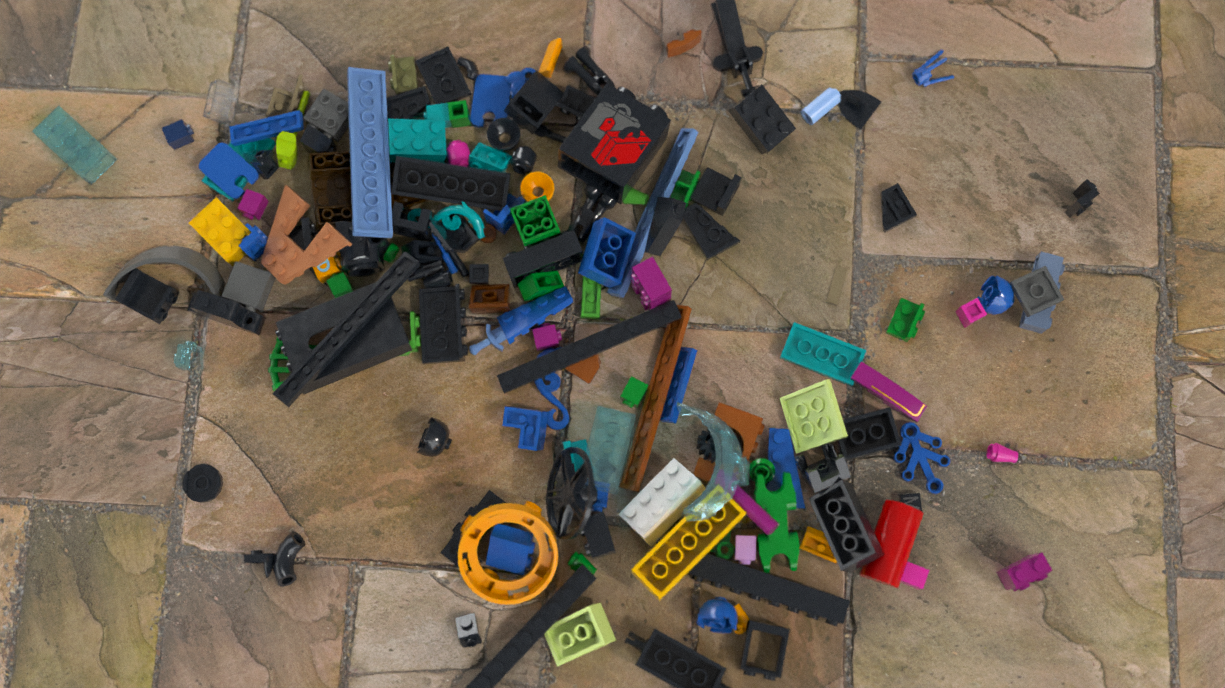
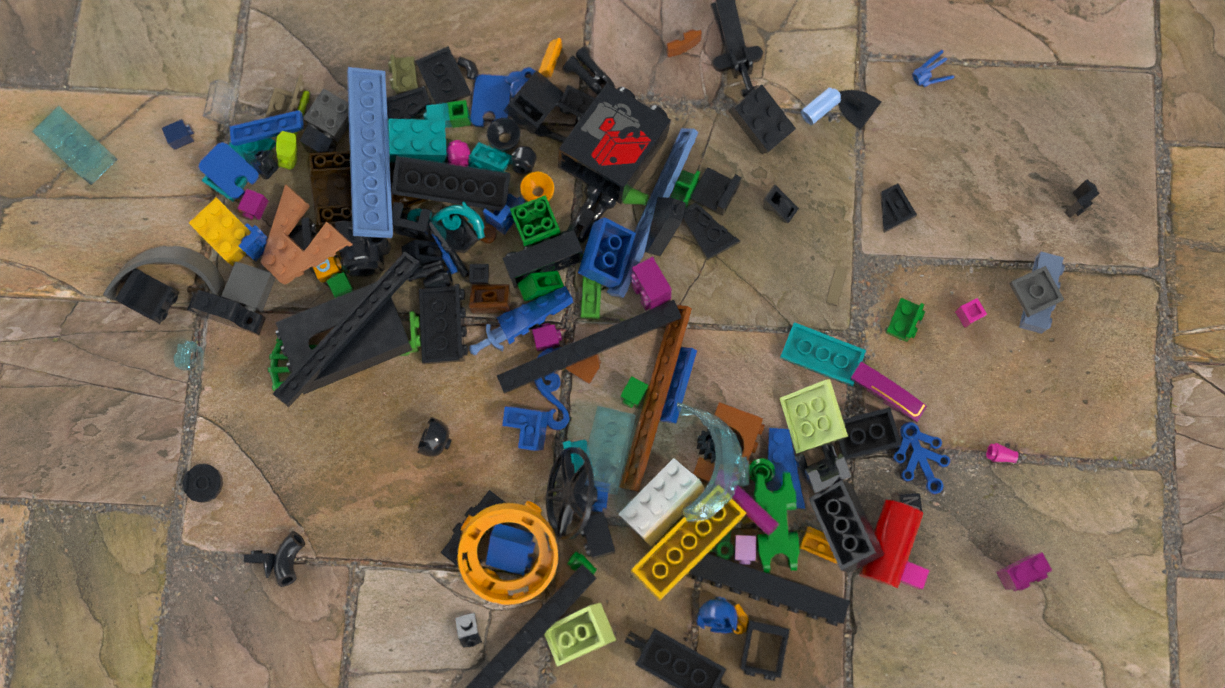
green tile [384,243,399,263] -> none
blue cylinder [978,276,1015,315] -> none
none -> black slope [763,185,799,223]

